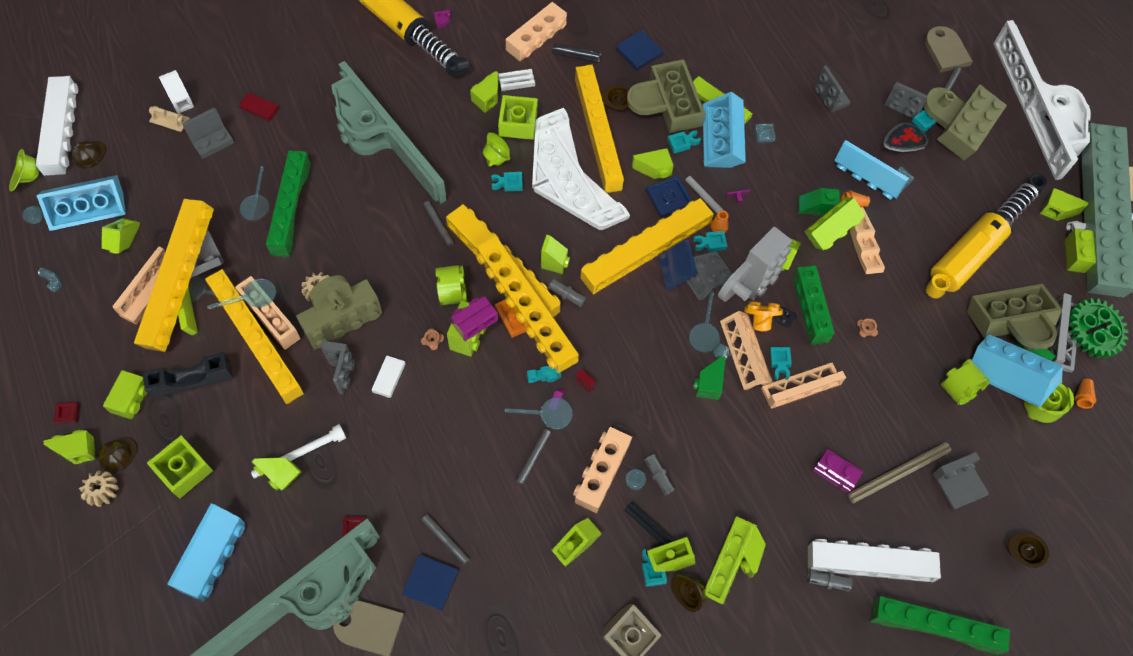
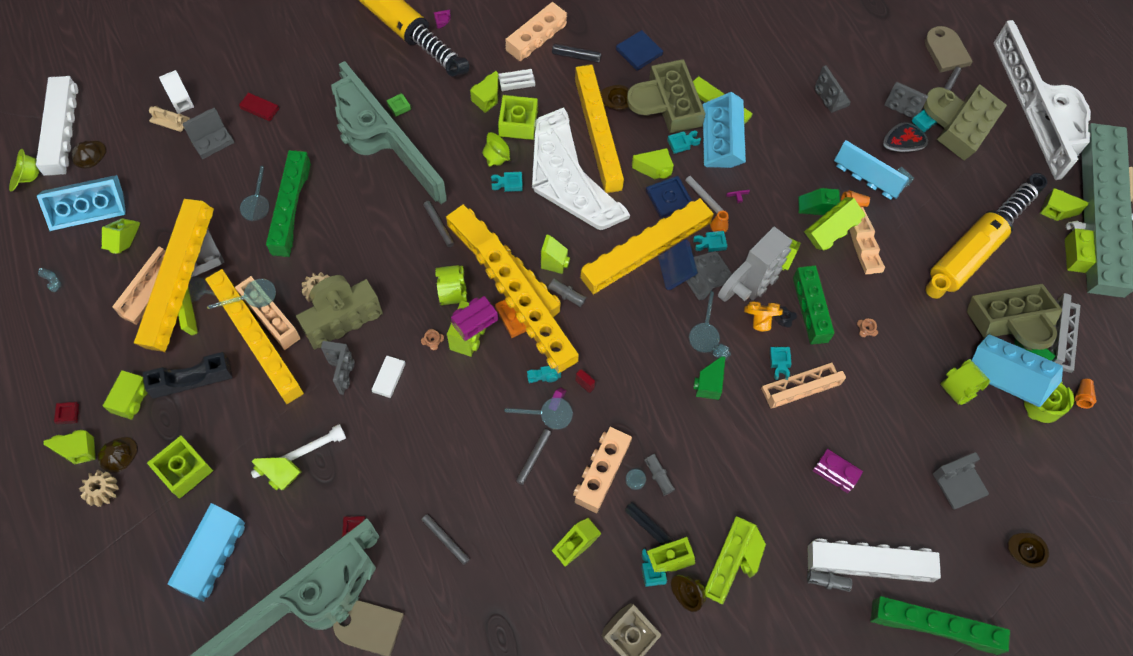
clear light blue plate [22,206,43,224] -> none
dark blue tile [402,554,459,611] -> none
light nougat fence [720,311,773,390] -> none
clear light blue plate [755,124,776,143] -> none
dark tan axle [847,442,951,503] -> none
green gear [1068,298,1129,359] -> none
none -> bright green plate [387,93,411,117]

